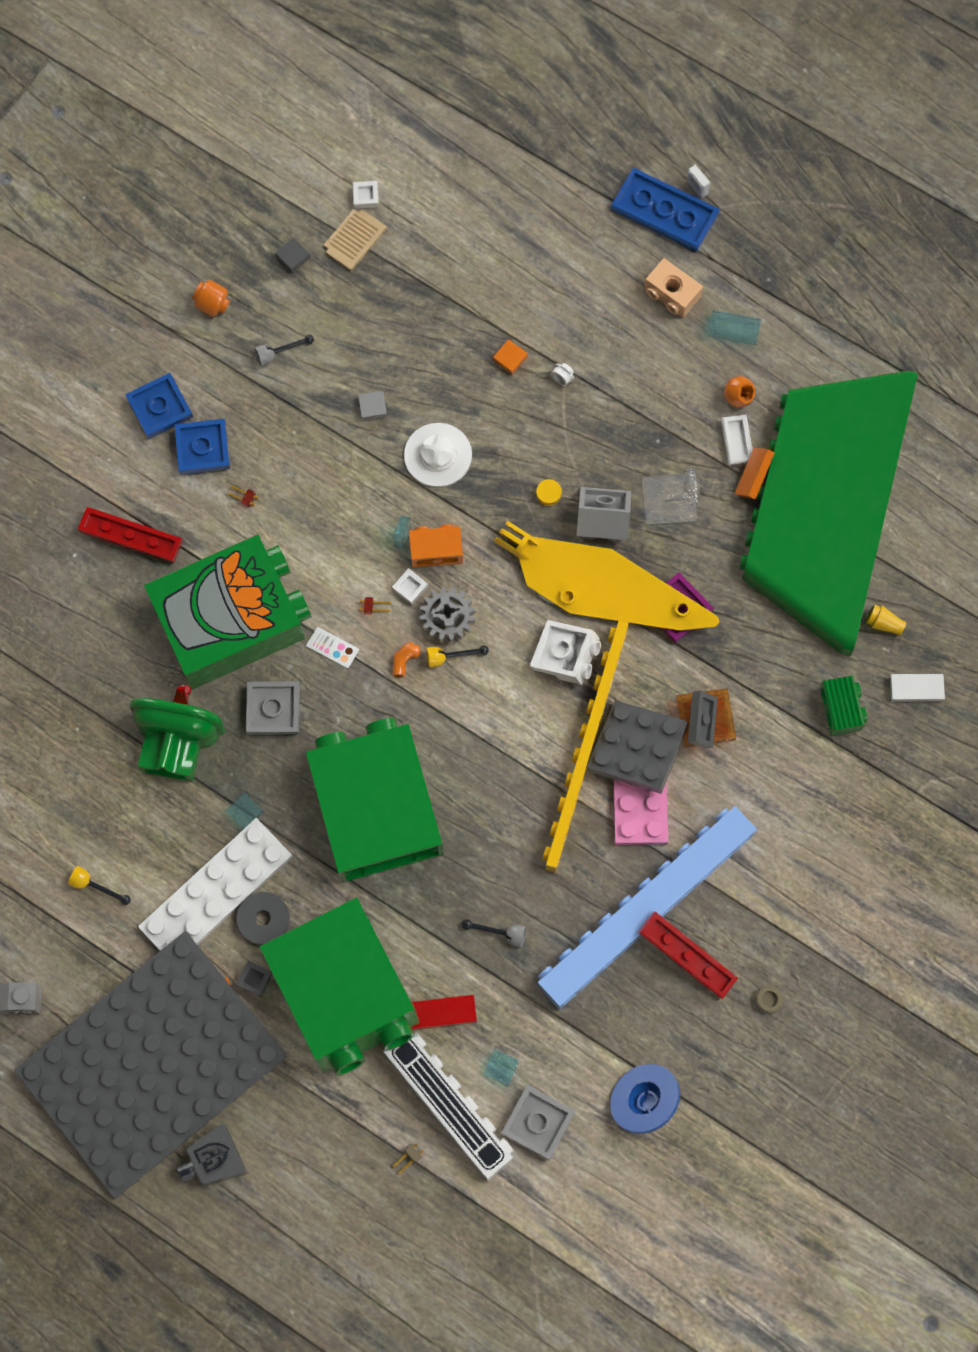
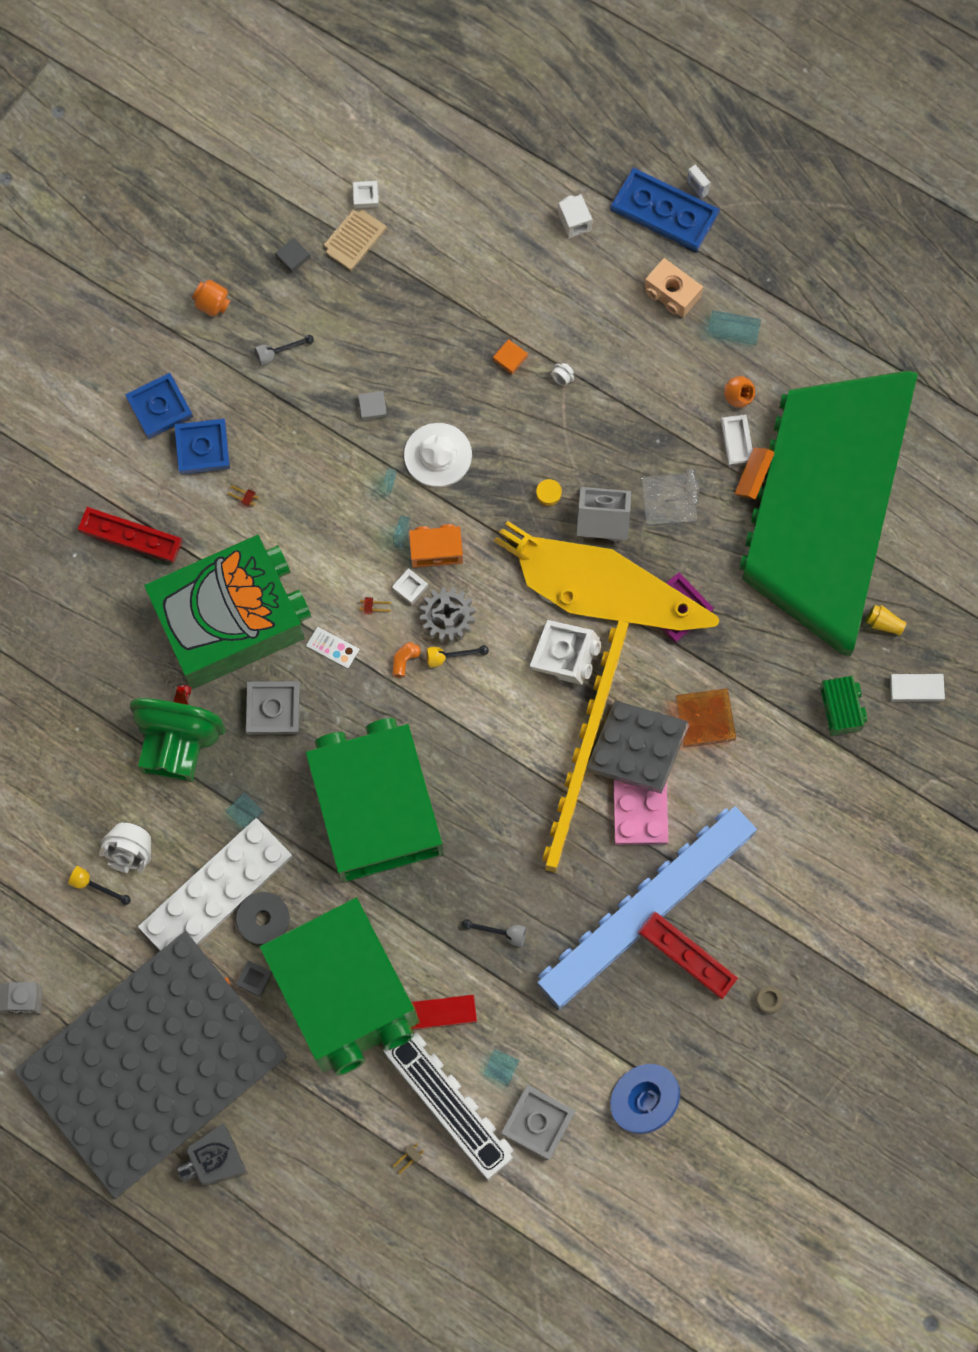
dark grey plate [688,691,718,749] -> none
none -> white cone [99,823,151,873]
none -> clear light blue tile [381,468,397,494]
none -> white brick [558,194,592,238]

